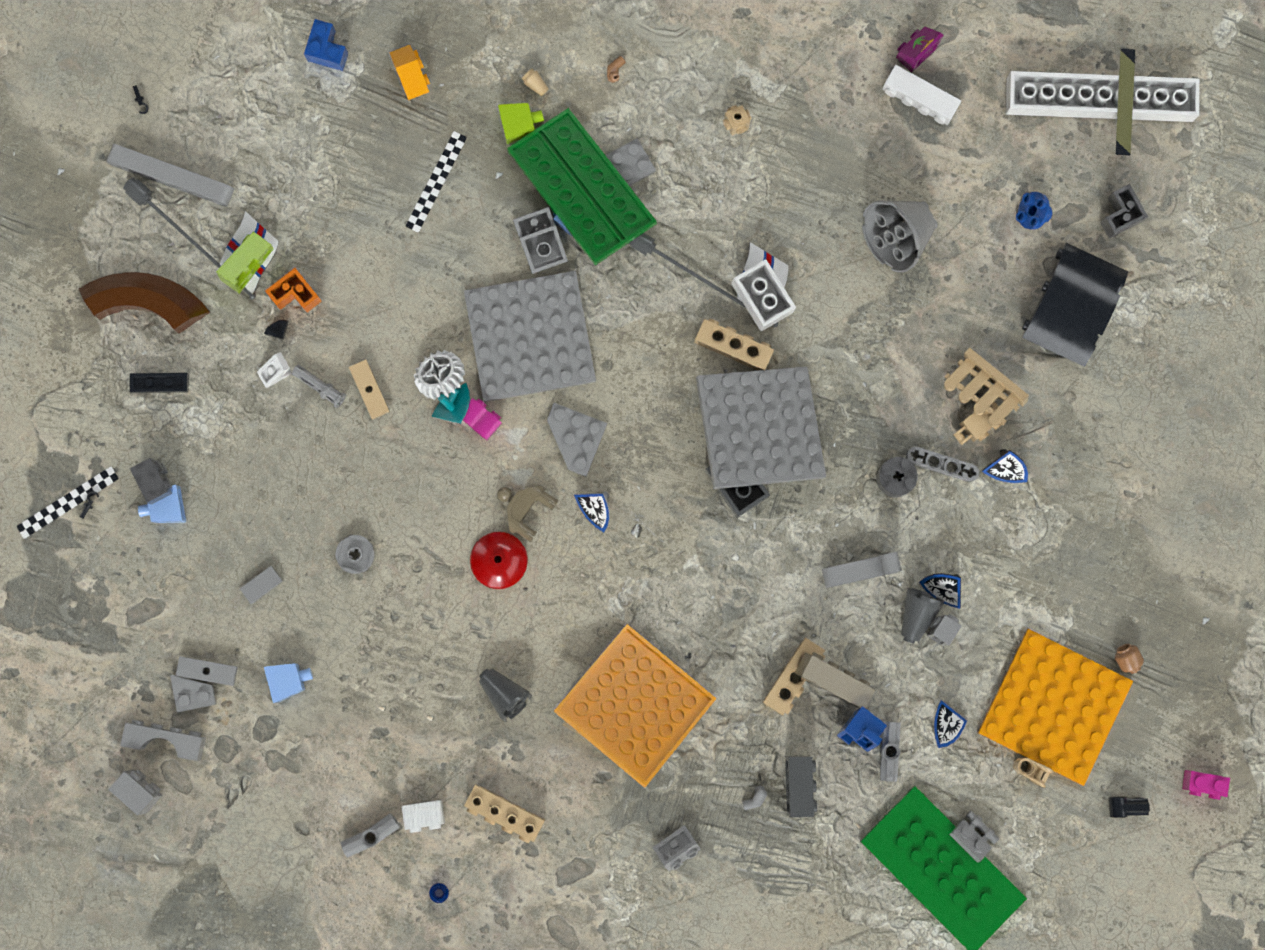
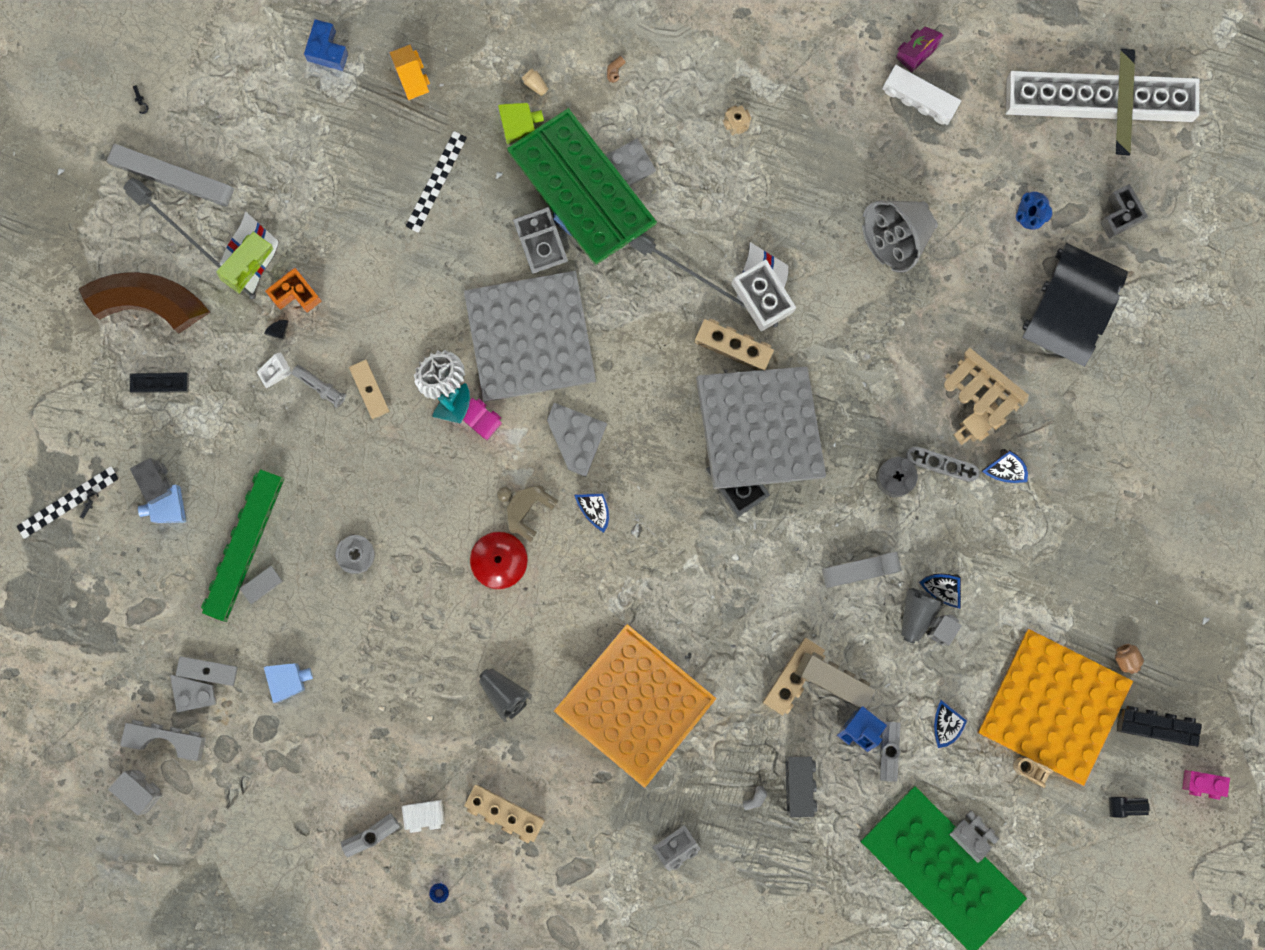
none -> green brick [201,469,285,622]
none -> black brick [1117,706,1202,747]

